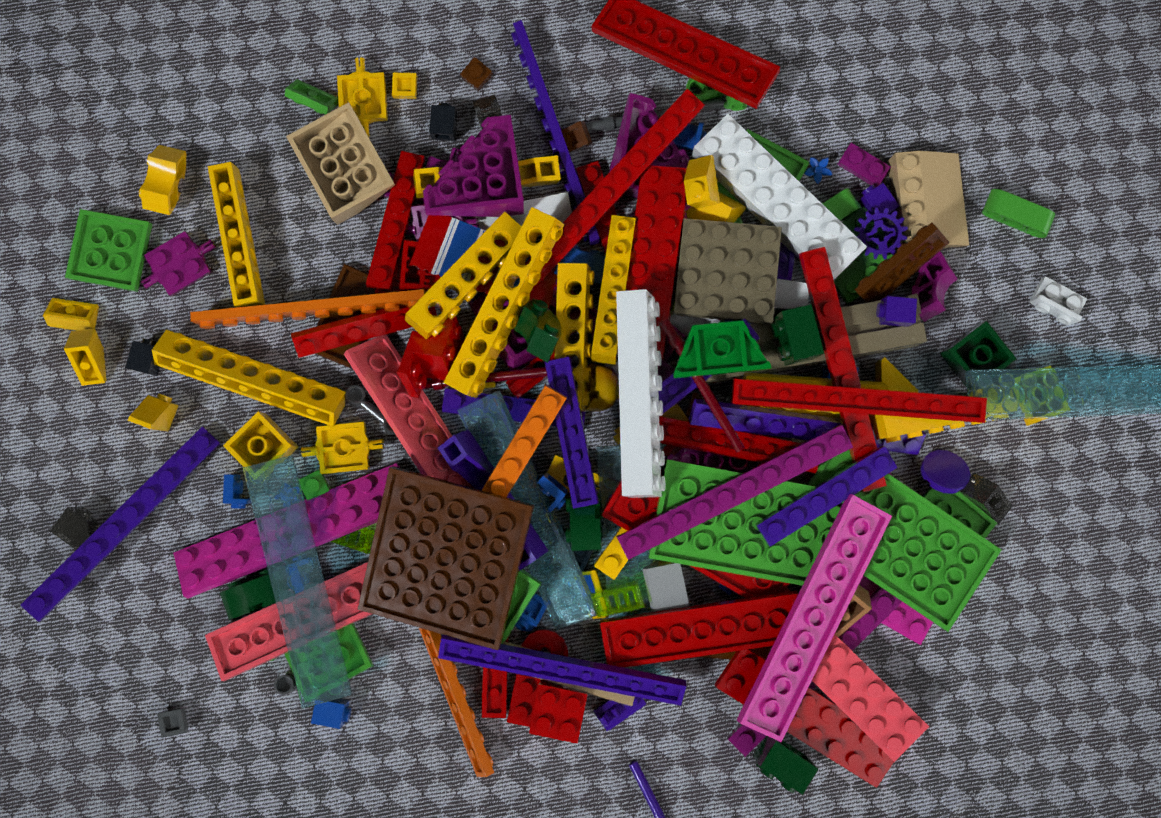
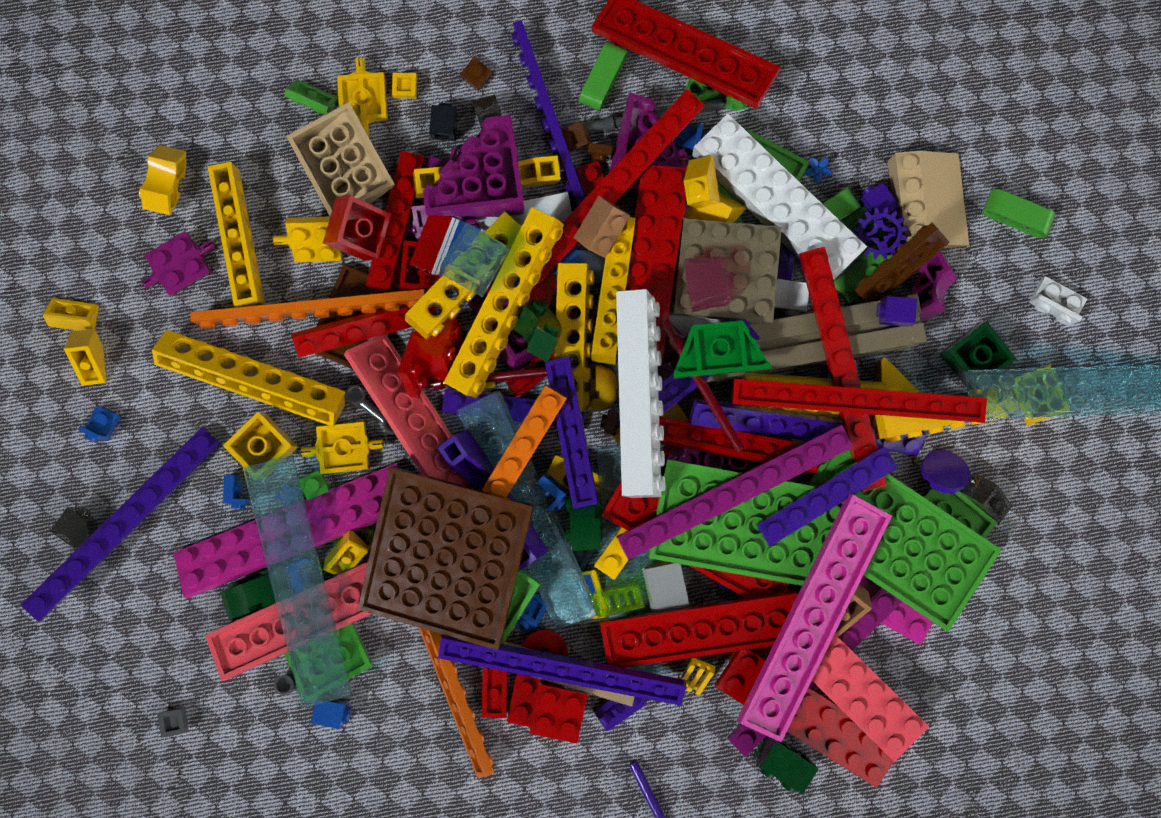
bright green plate [65,209,153,292] -> none
black brick [125,338,160,376] -> none
yellow slope [127,393,179,432] -> none
dark green brick [771,304,824,366] -> none
magenta plate [837,143,891,187] -> none
none -> blue bracket [78,405,121,443]
none -> yellow plate [273,217,343,262]
none -> red brick [323,195,391,261]
none -> yellow slope [323,530,370,576]
none -> clear light blue brick [439,223,510,297]
none -> medium nougat brick [574,196,630,258]
none -> bright green beam [578,41,628,112]
none -> reddish brown plate [588,142,613,162]
none -> reddish brown plate [600,410,618,436]
none -> yellow tile [680,658,716,696]
none -> clear pink torso [684,256,734,313]

